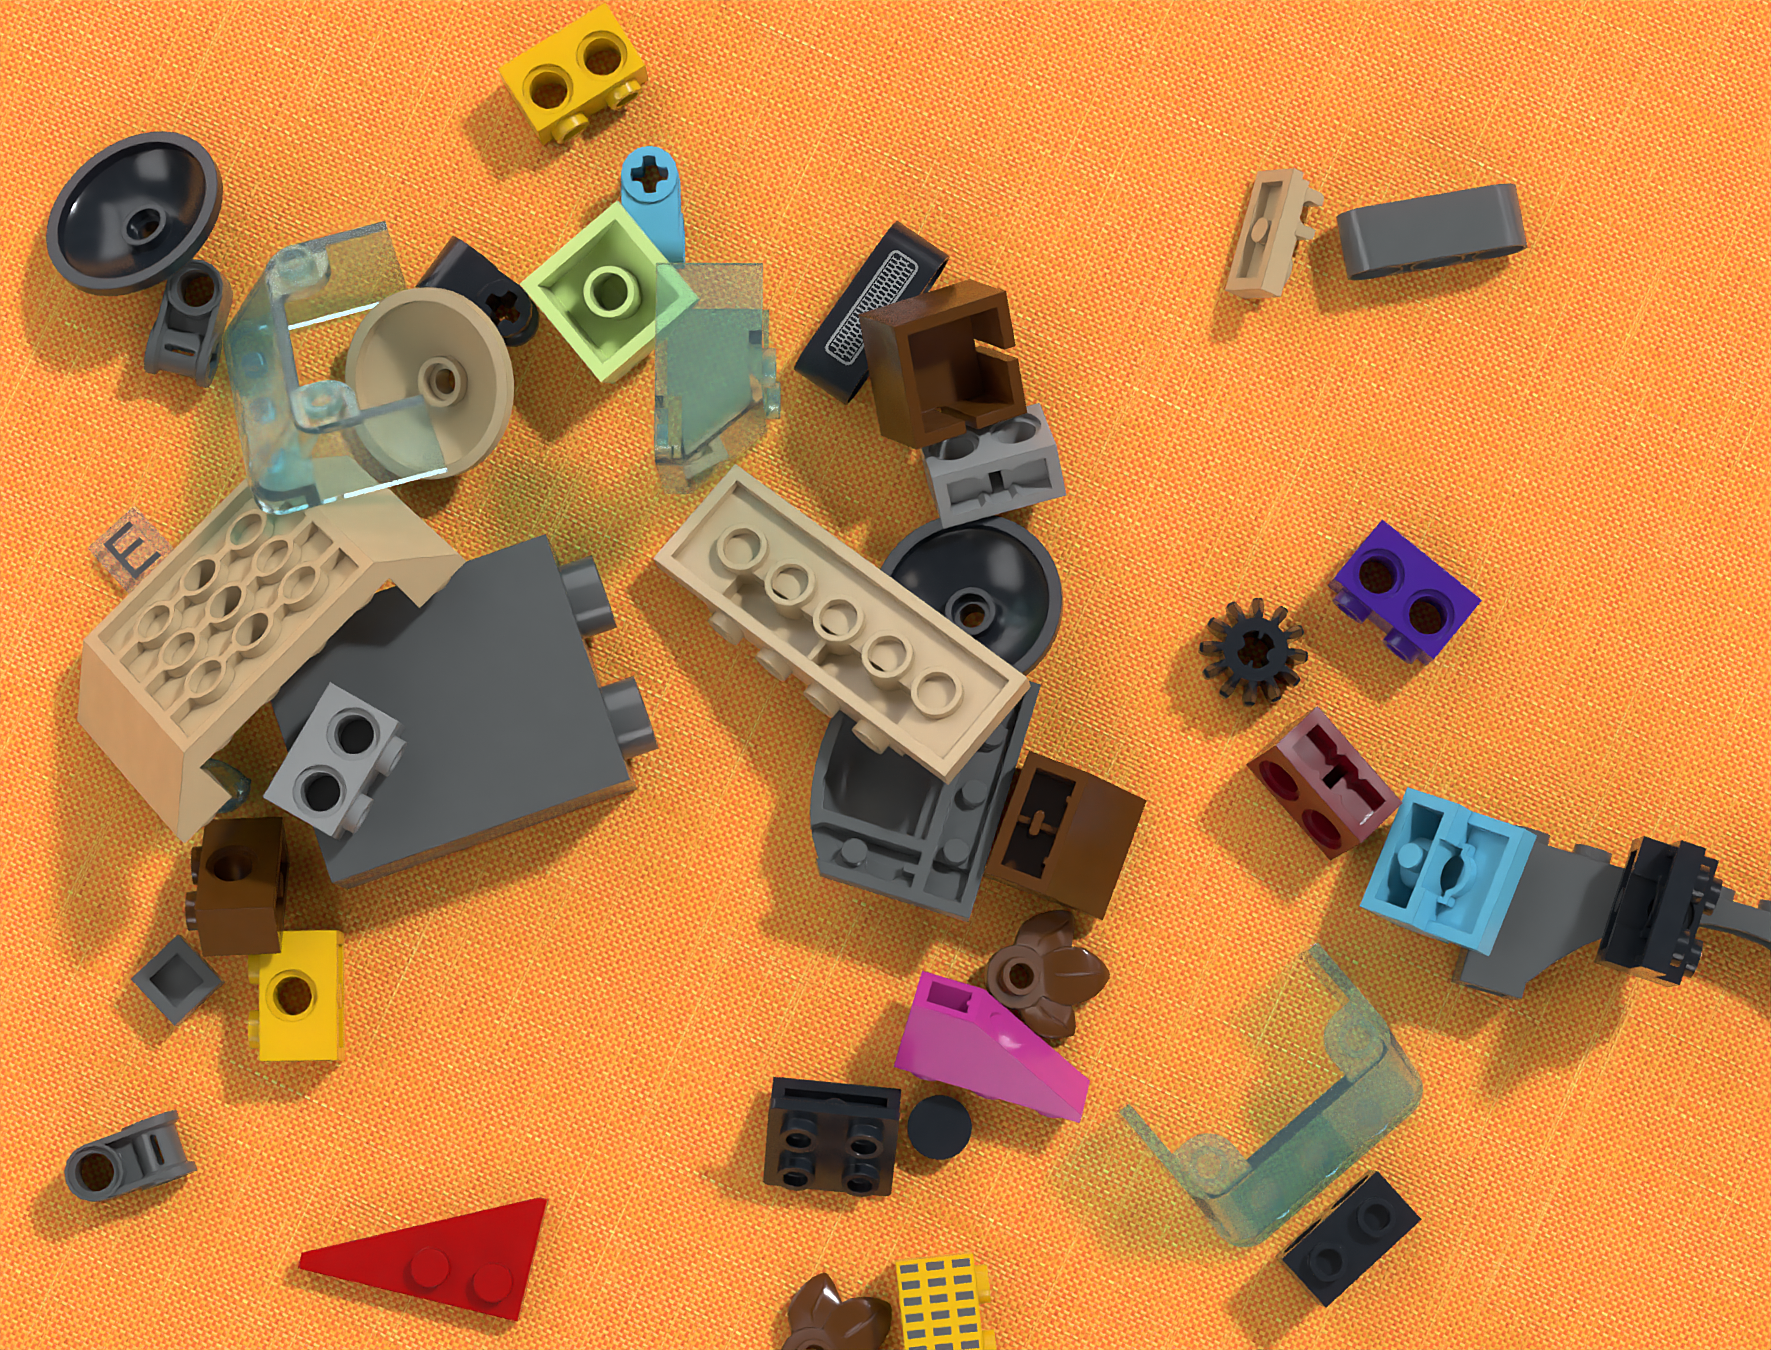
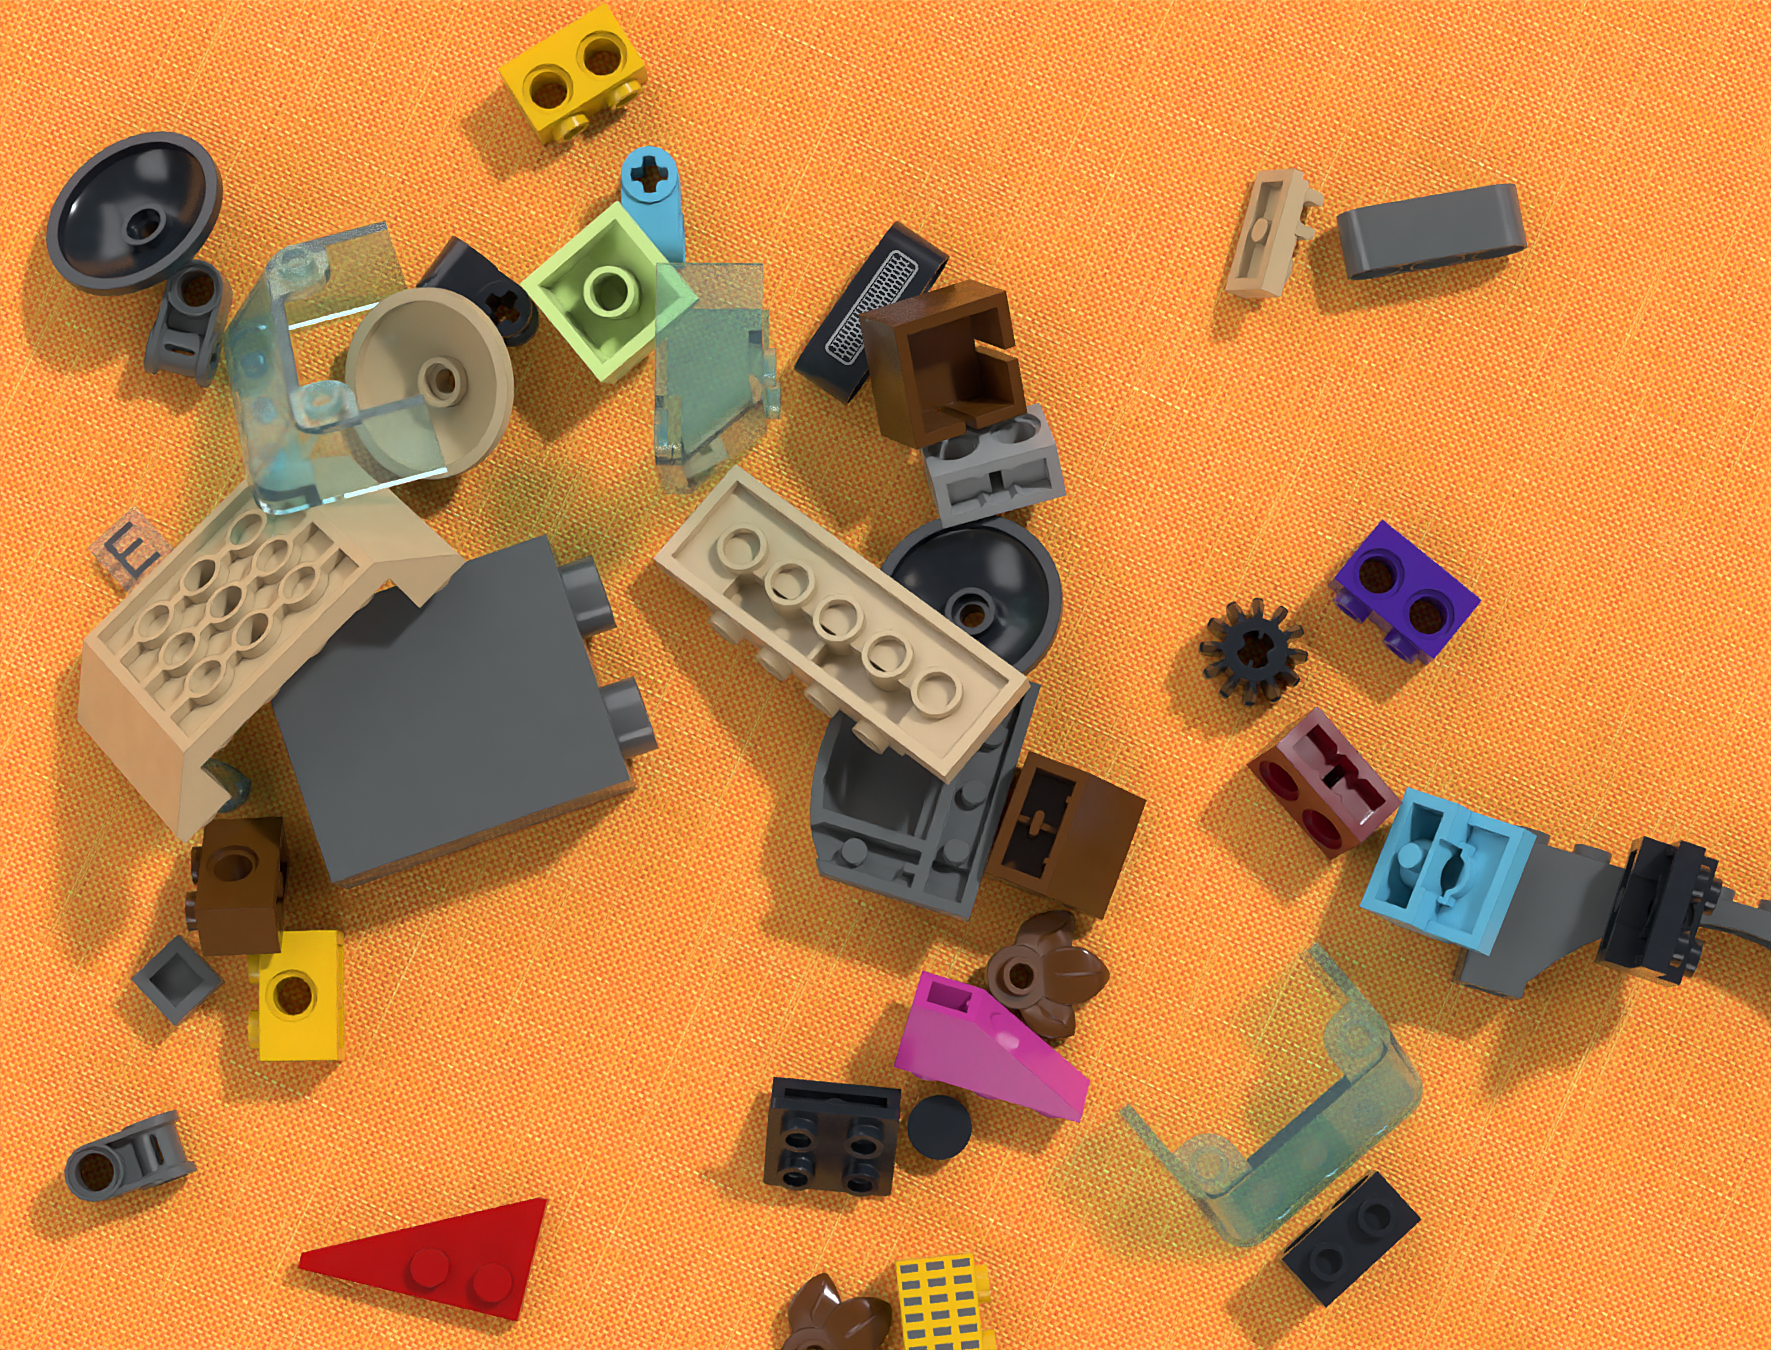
light grey brick [263,682,407,841] -> none

